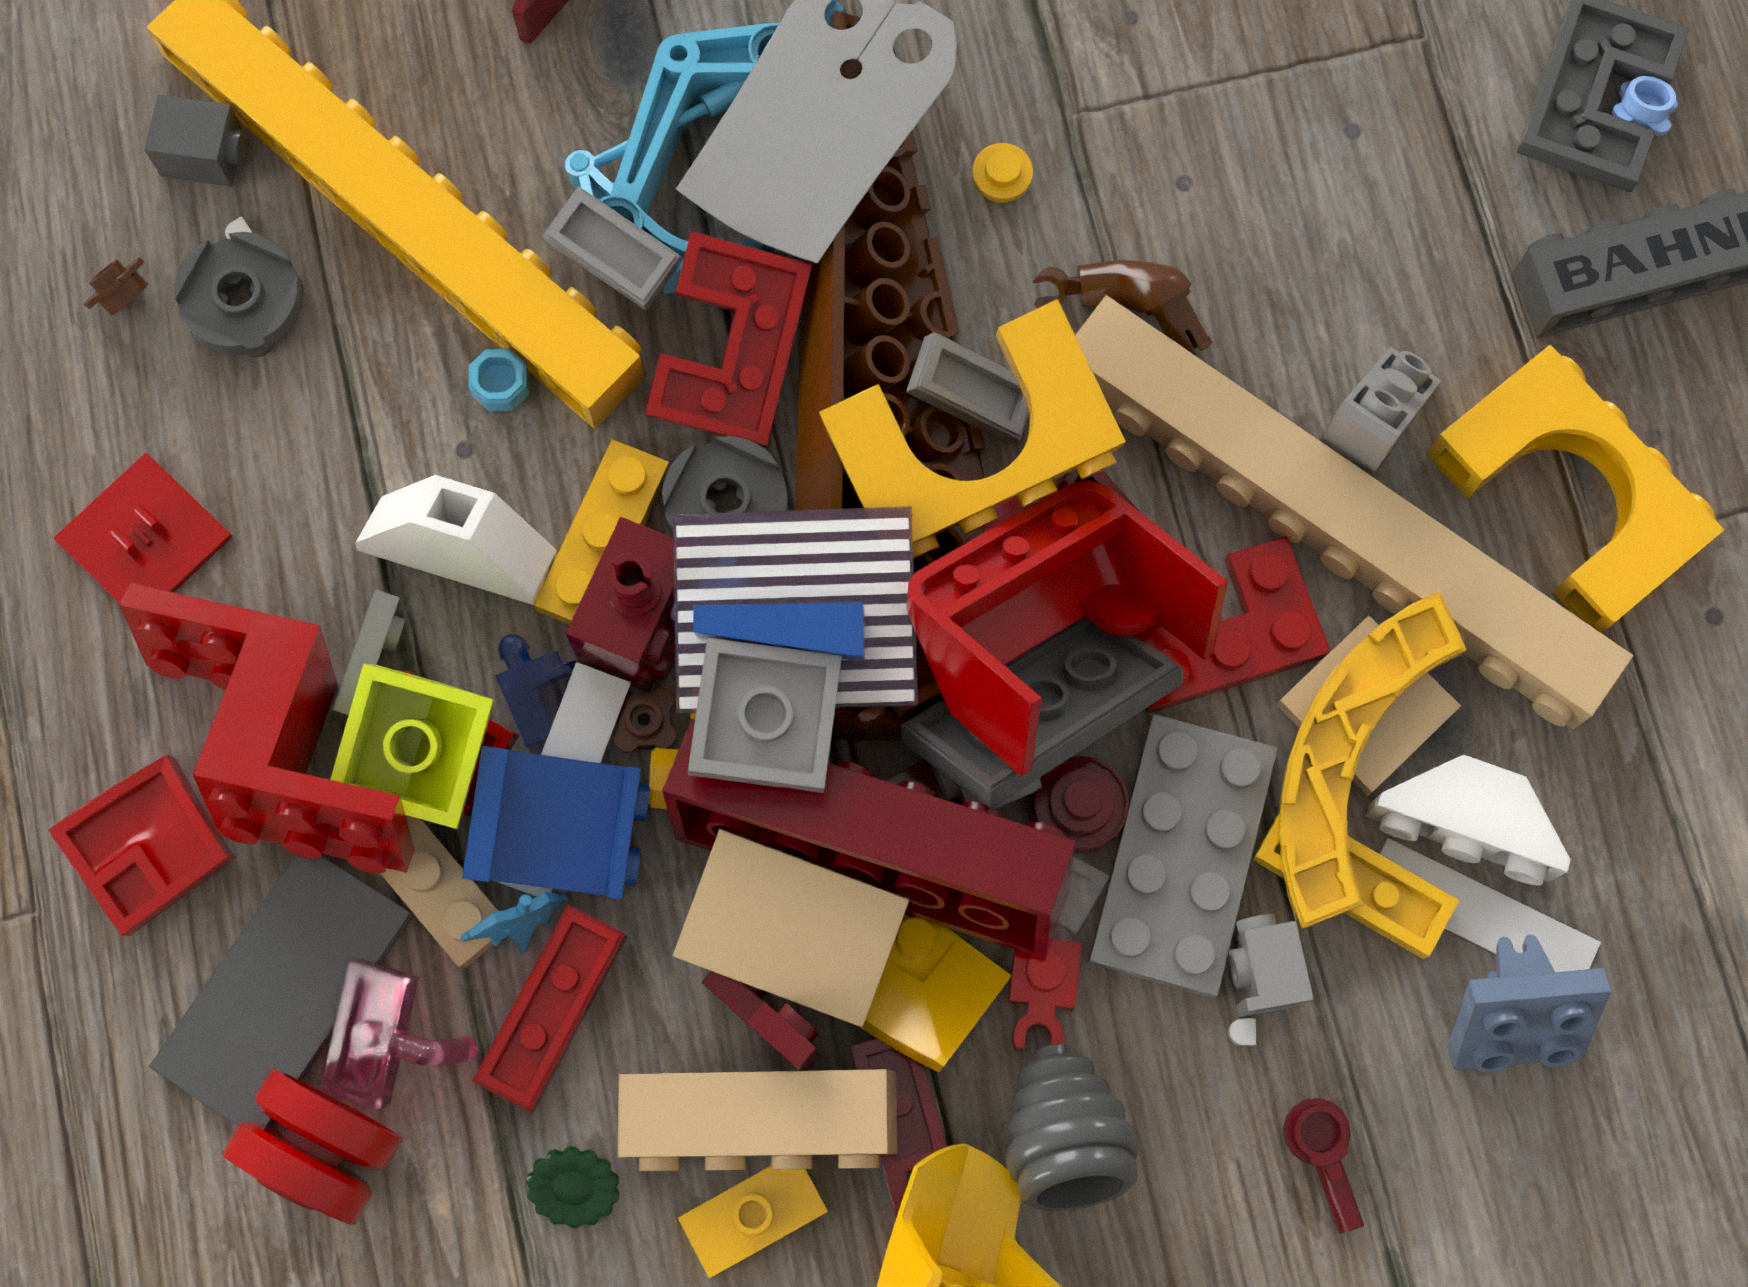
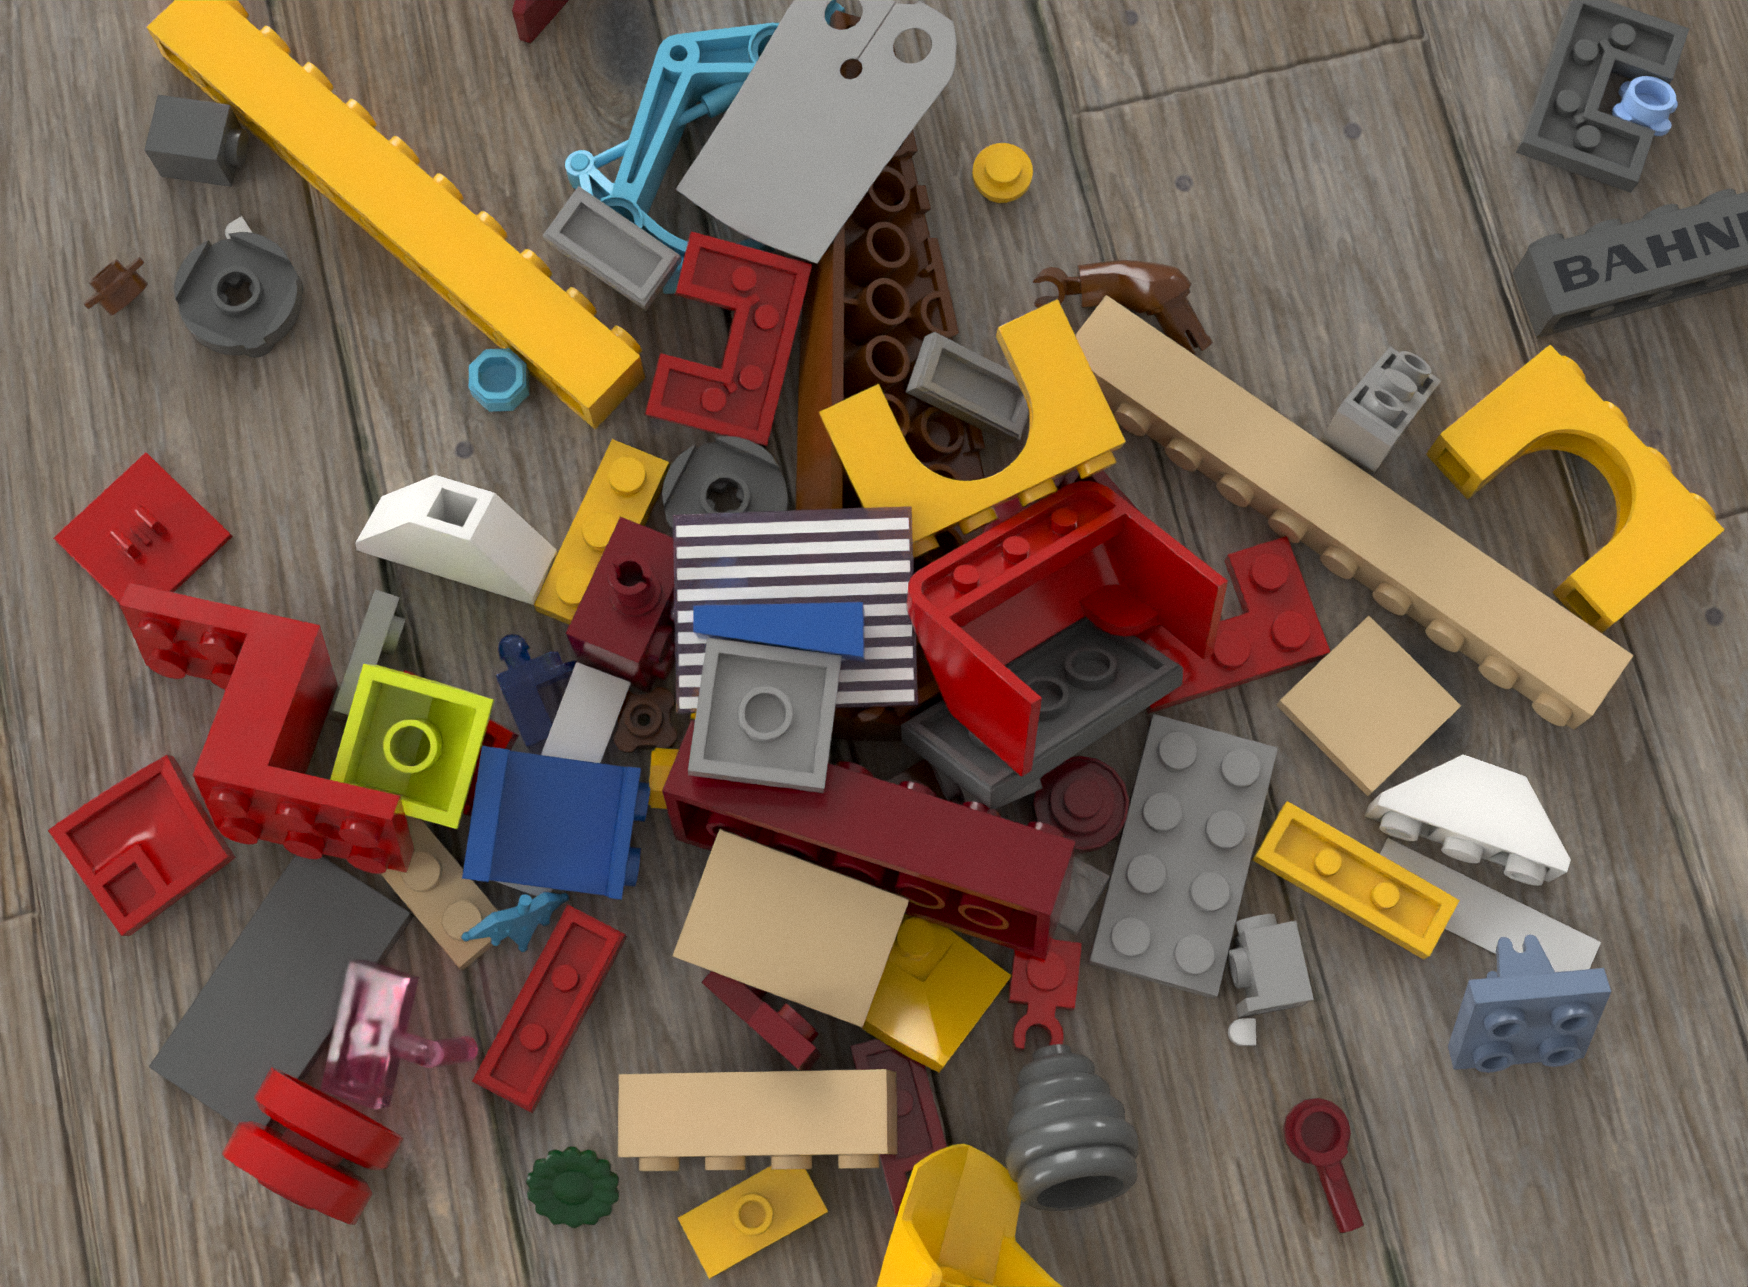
yellow tile [1279,591,1466,930] -> none

